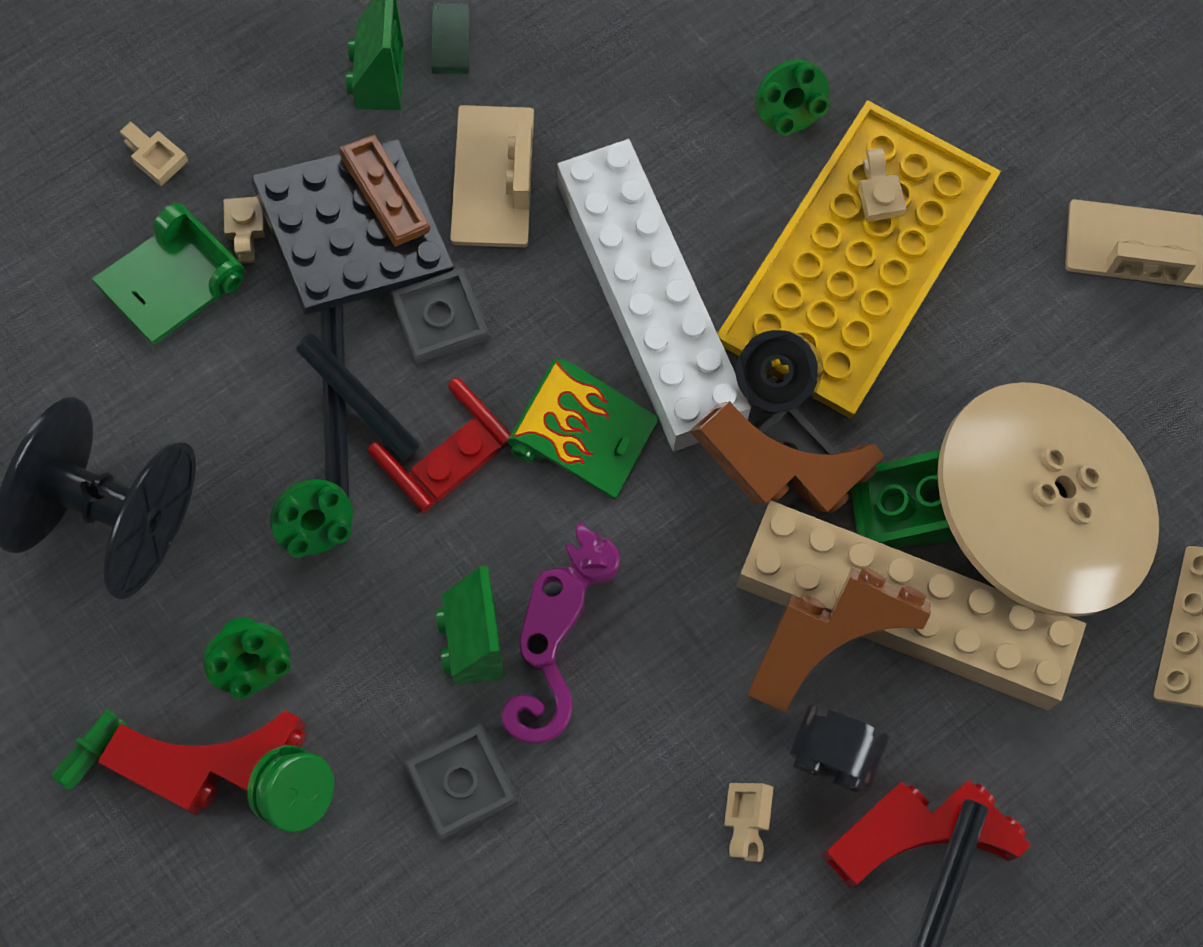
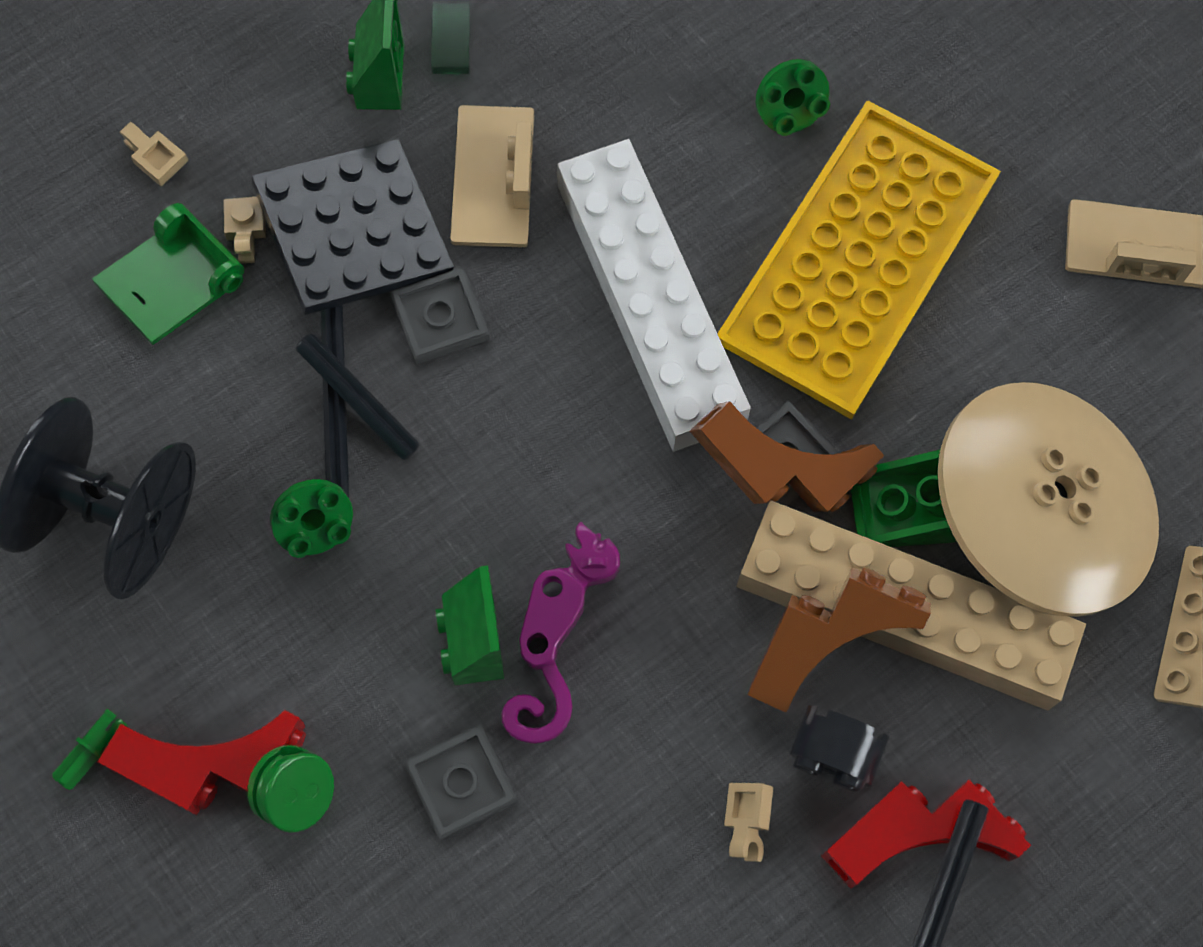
green plate [203,617,291,699] -> none
dark orange tile [339,134,431,247] -> none
red plate [368,378,511,514] -> none
green door [507,358,659,500] -> none
black brick [736,330,822,412] -> none
tan plate [858,148,907,222] -> none

